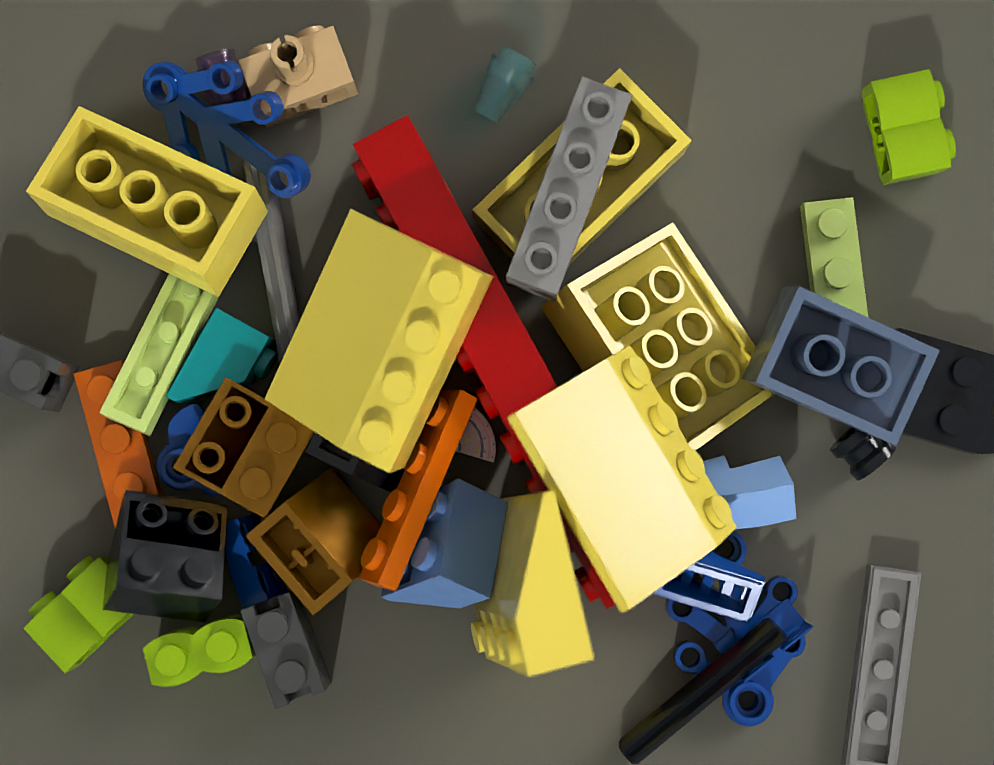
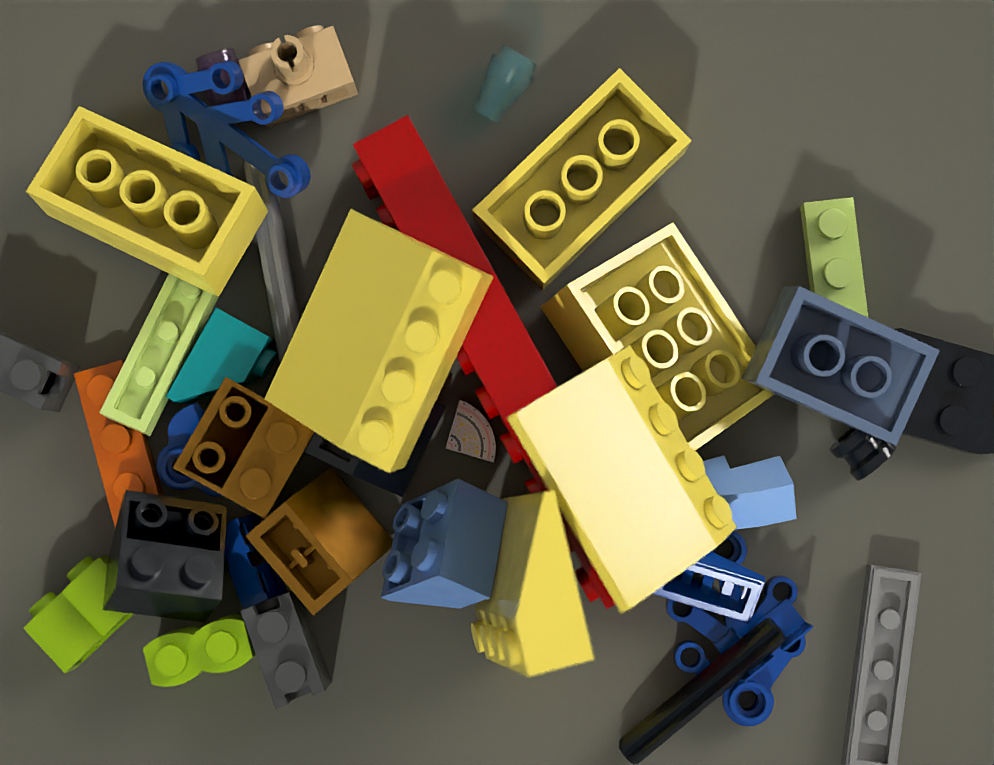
orange plate [358,389,478,592] -> none
light grey brick [506,76,632,302] -> none
lime brick [861,69,956,185] -> none

